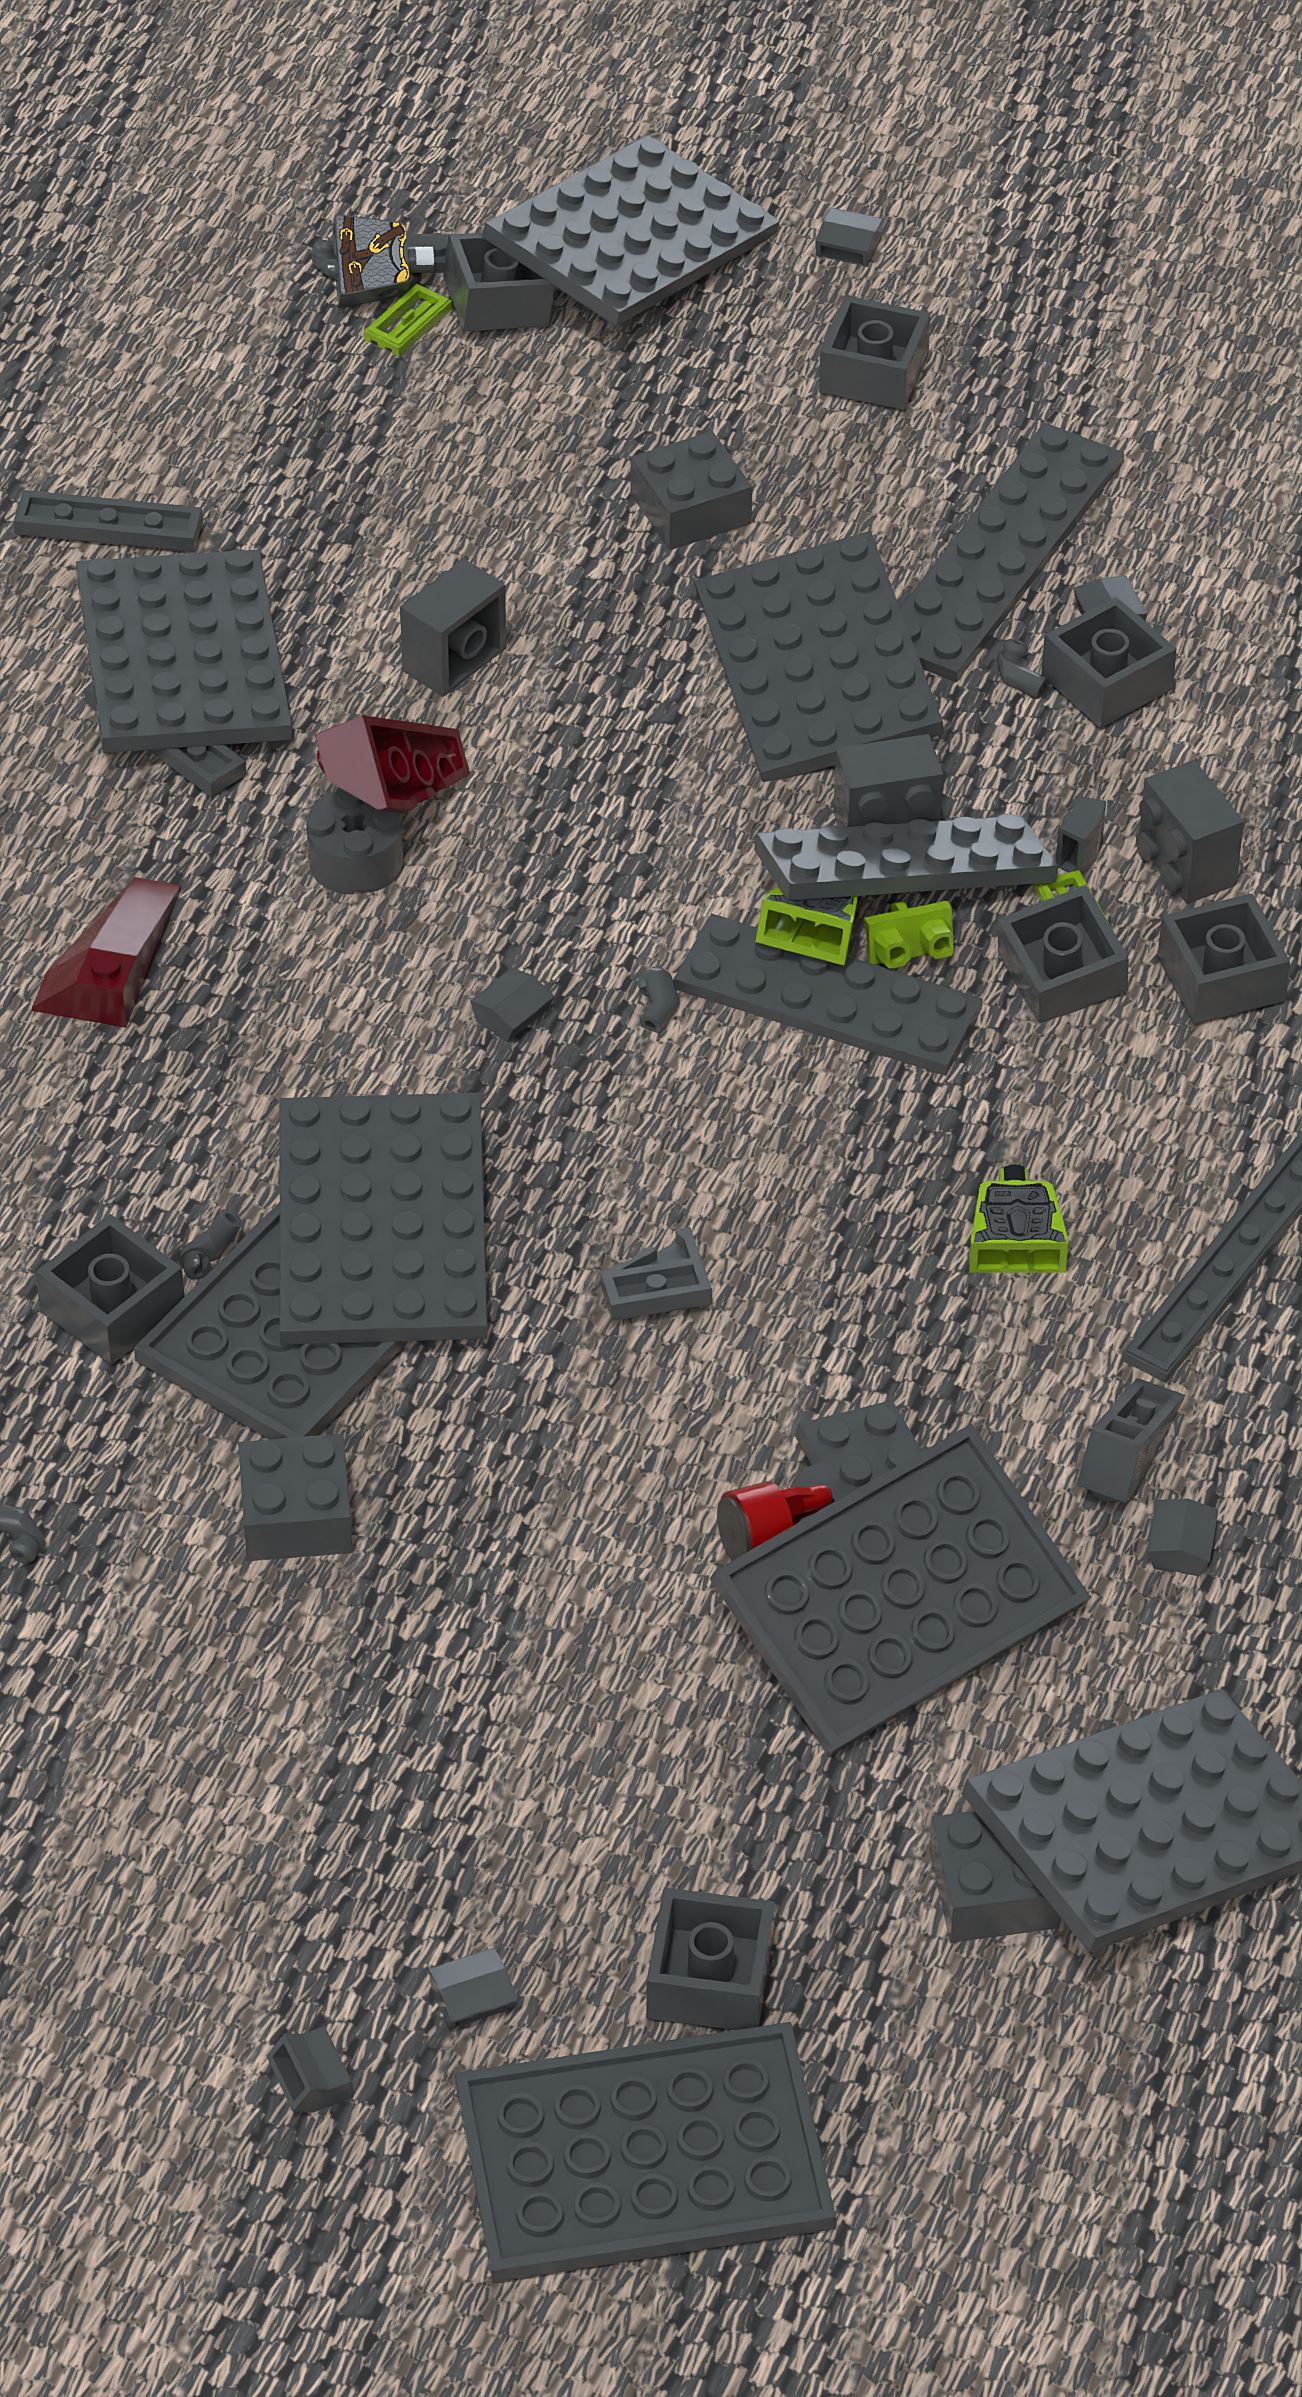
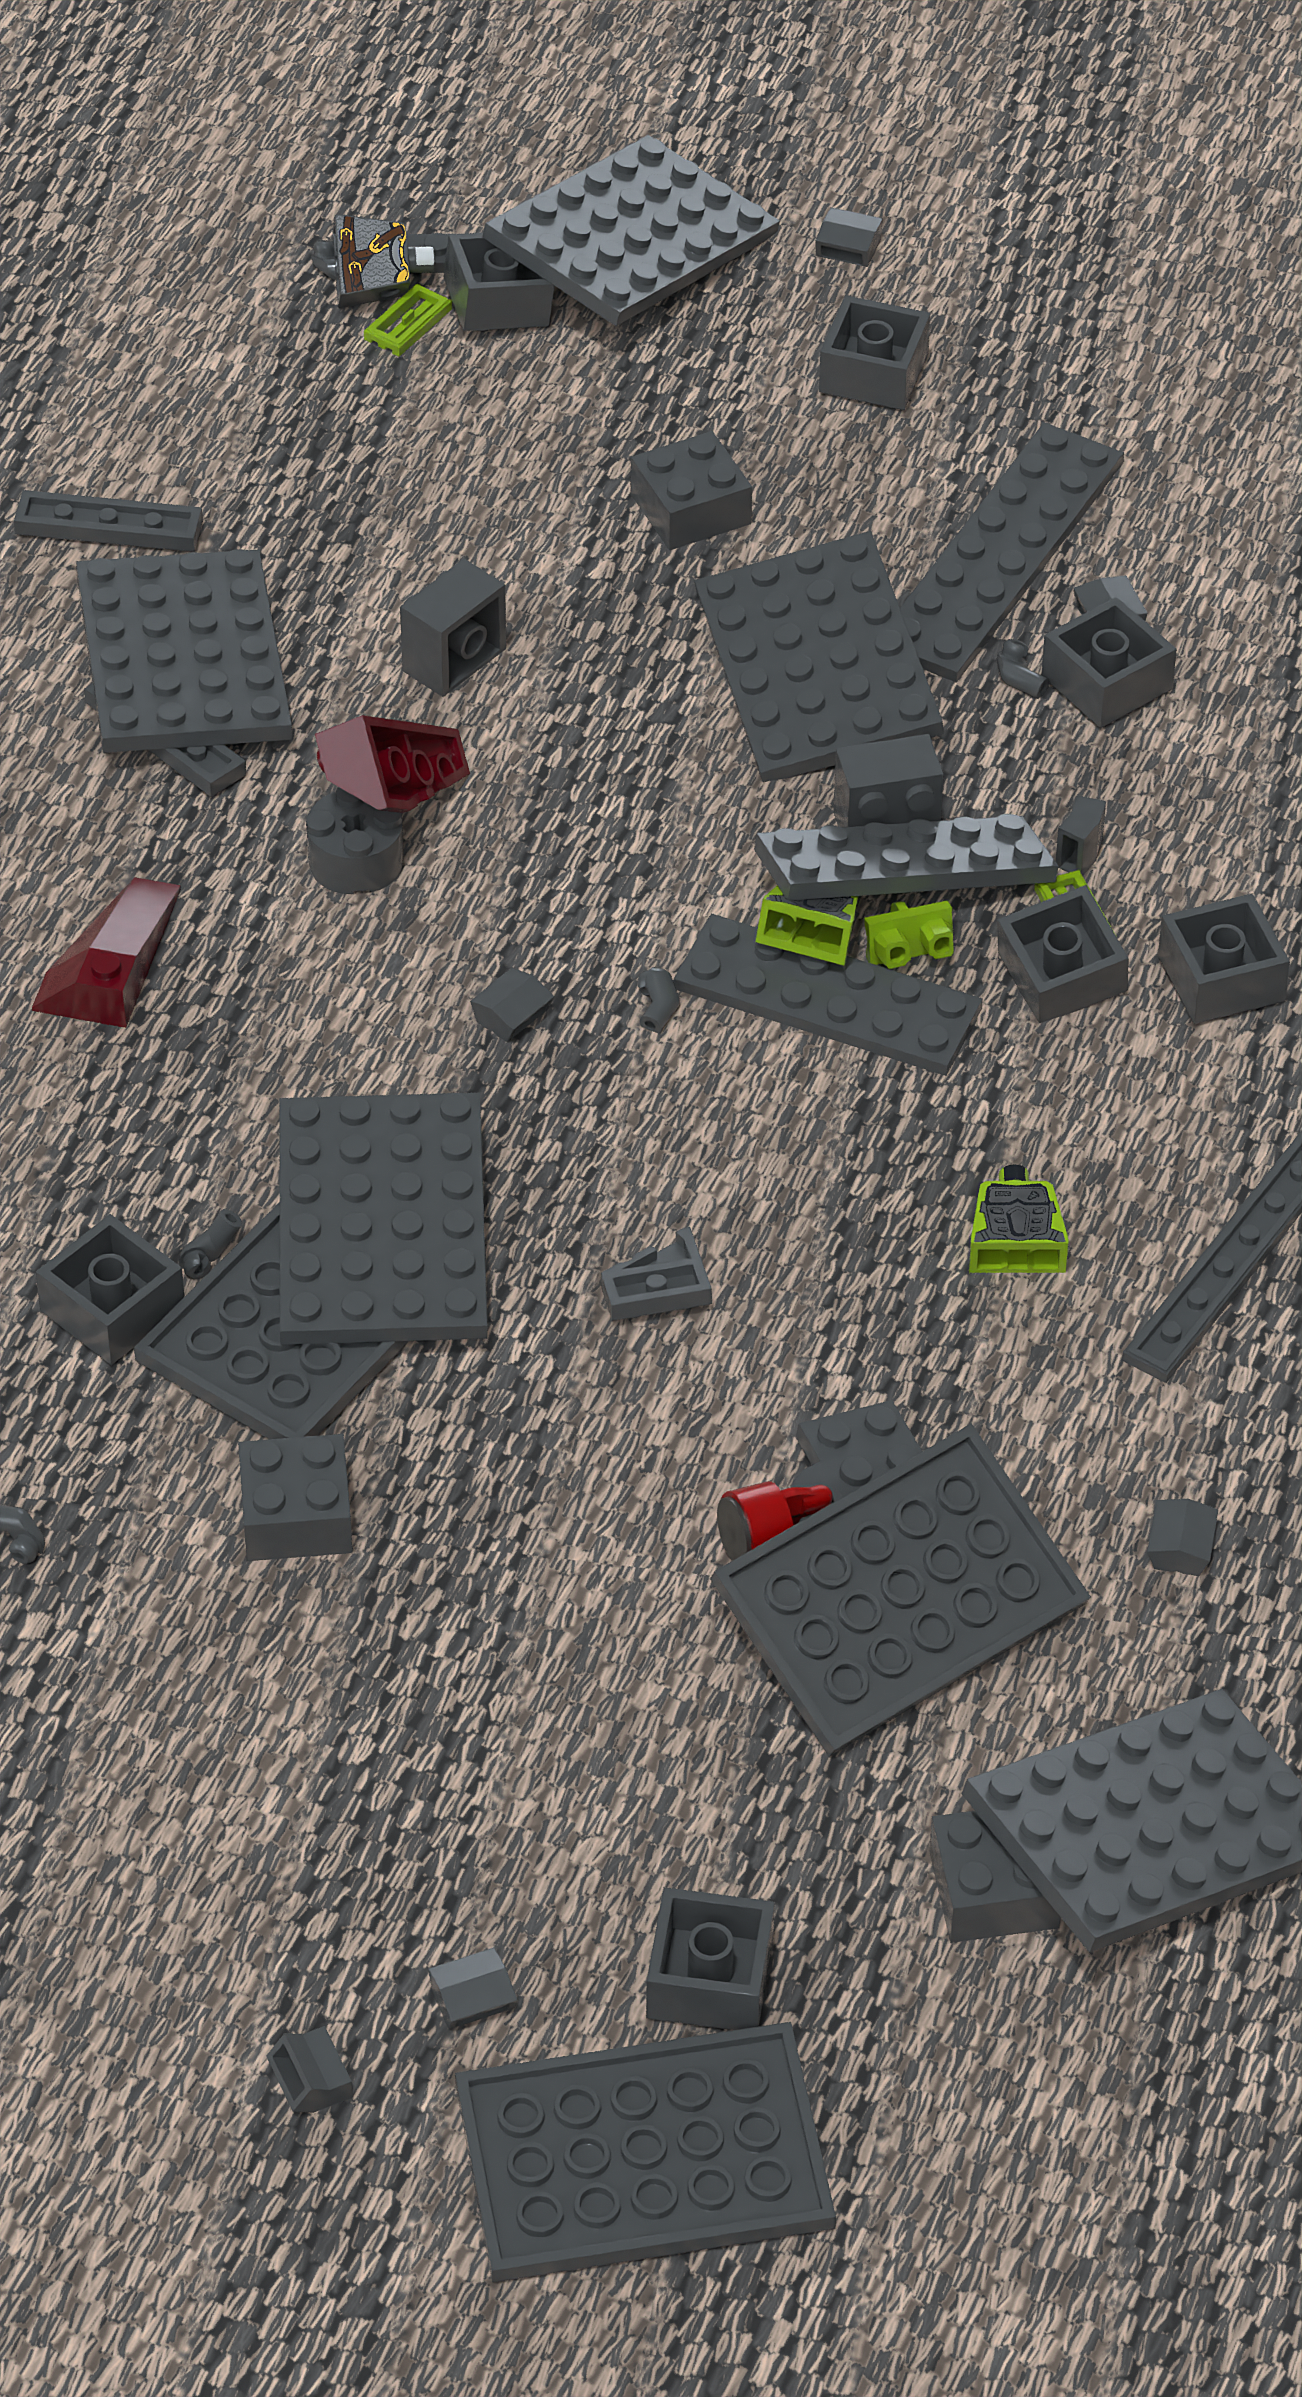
dark grey slope [1077,1378,1185,1503] -> none
dark grey brick [1136,760,1244,904] -> none

